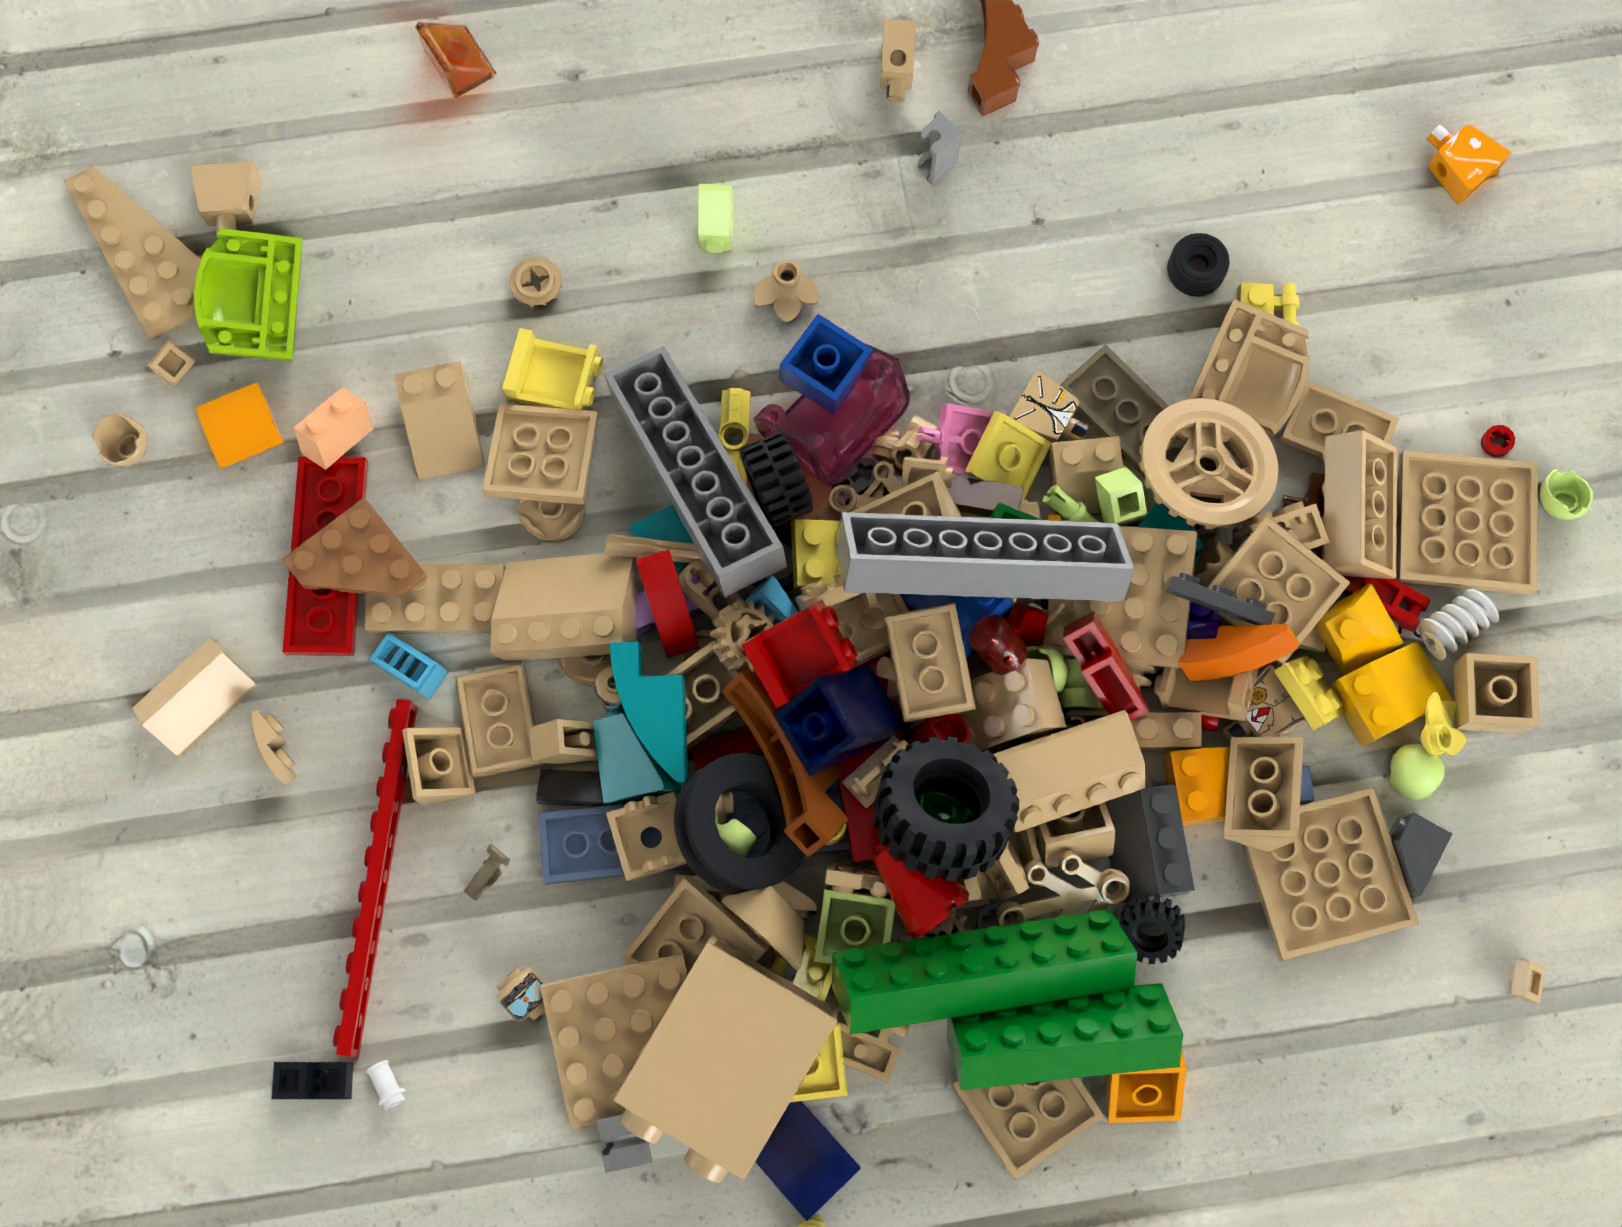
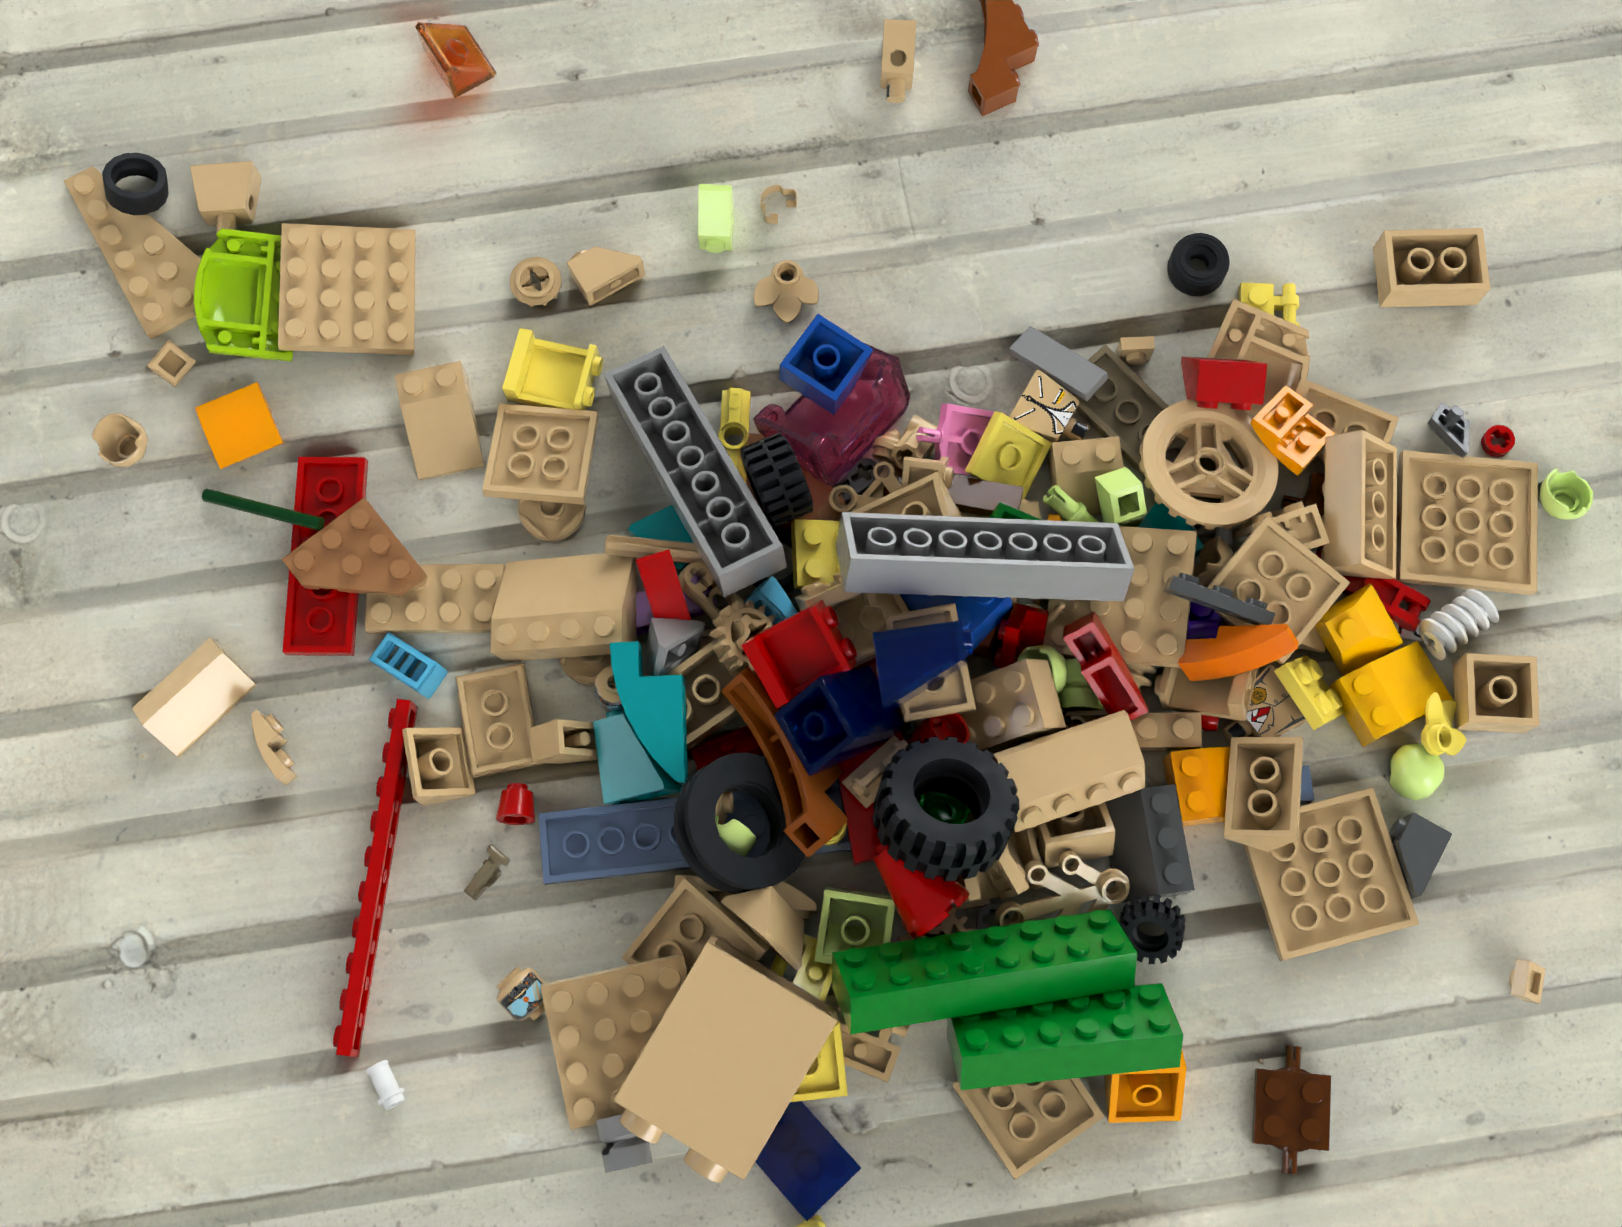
black slope [271,1062,354,1099] -> none
light nougat brick [293,387,373,470] -> none
black slope [536,769,609,807] -> none
tan piece [606,791,687,883] -> none
tan plate [825,861,889,898] -> none
light grey hinge [918,111,962,186] -> none
clear red piece [968,615,1028,675] -> none
light orange torso [1426,124,1512,205] -> none
none -> black tyre [102,153,169,215]
none -> dark green bar [202,489,325,531]
none -> tan plate [278,223,415,355]
none -> red hat [496,783,535,825]
none -> tan slope [567,246,646,306]
none -> light grey slope [643,618,705,676]
none -> tan piece [761,185,797,224]
none -> clear blue slope [873,620,973,712]
none -> light grey tile [1009,326,1108,402]
none -> tan plate [1115,336,1155,366]
none -> red slope [1181,356,1267,410]
none -> light orange slope [1250,385,1335,476]
none -> reddish brown plate [1252,1046,1331,1174]
none -> tan brick [1373,228,1490,308]
none -> dark grey piece [1428,402,1470,458]

